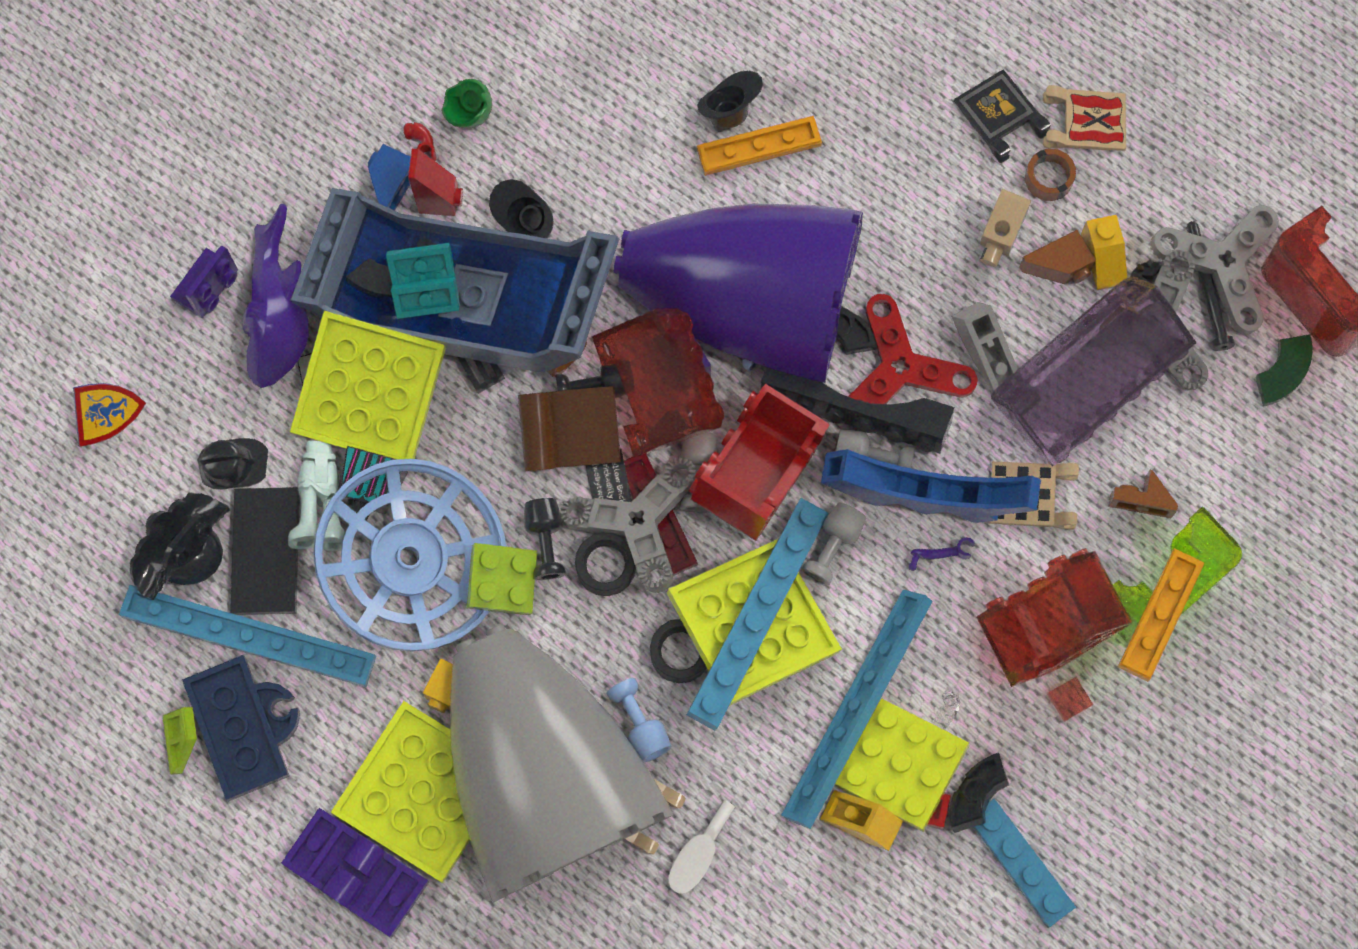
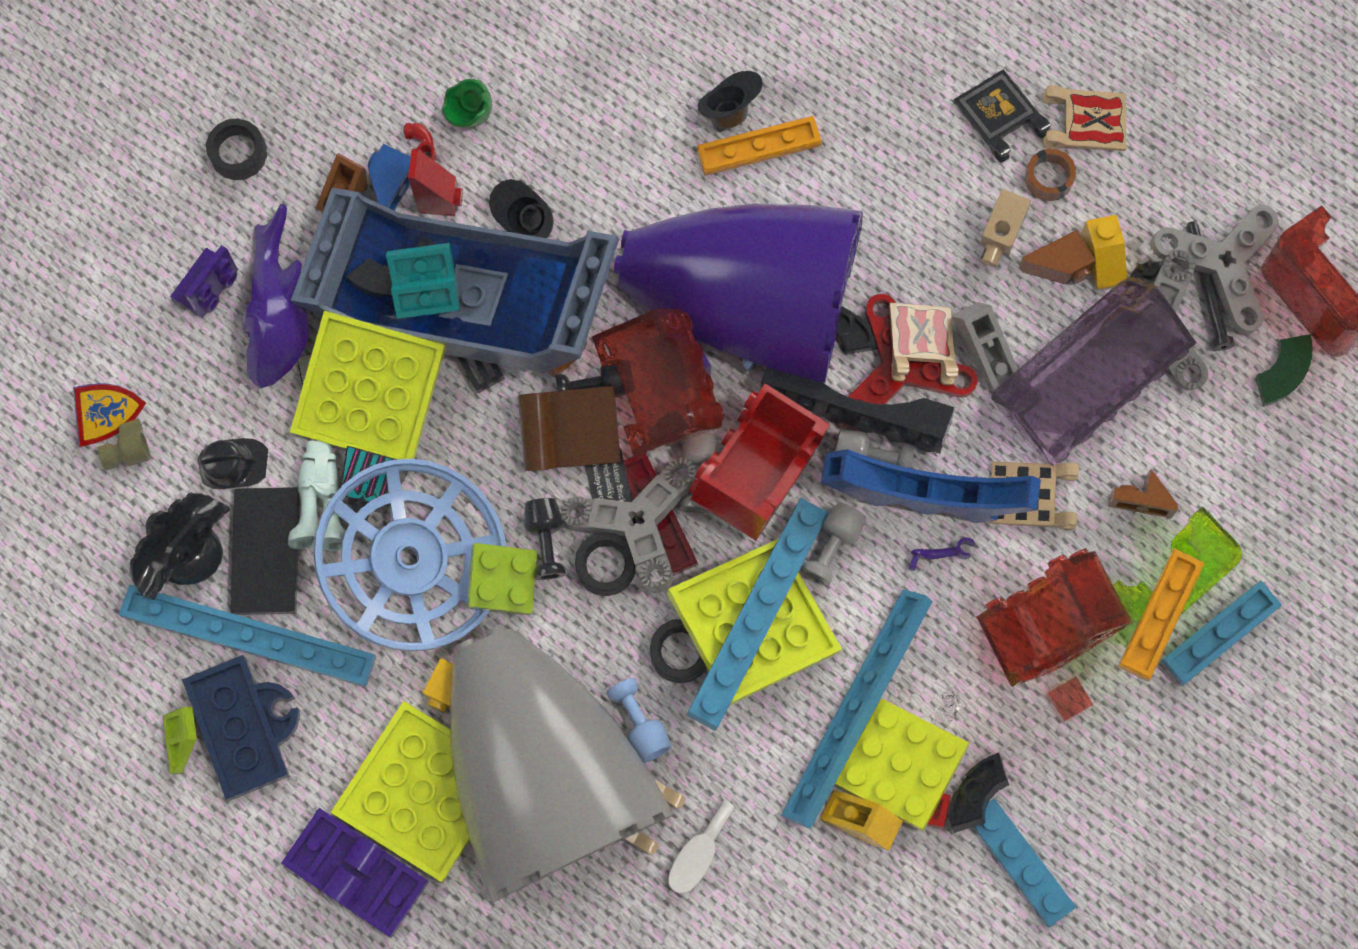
none -> olive piece [98,419,151,470]
none -> black tyre [206,118,267,180]
none -> dark orange slope [316,153,368,212]
none -> tan flag [889,303,958,385]
none -> dark azure plate [1161,580,1282,686]

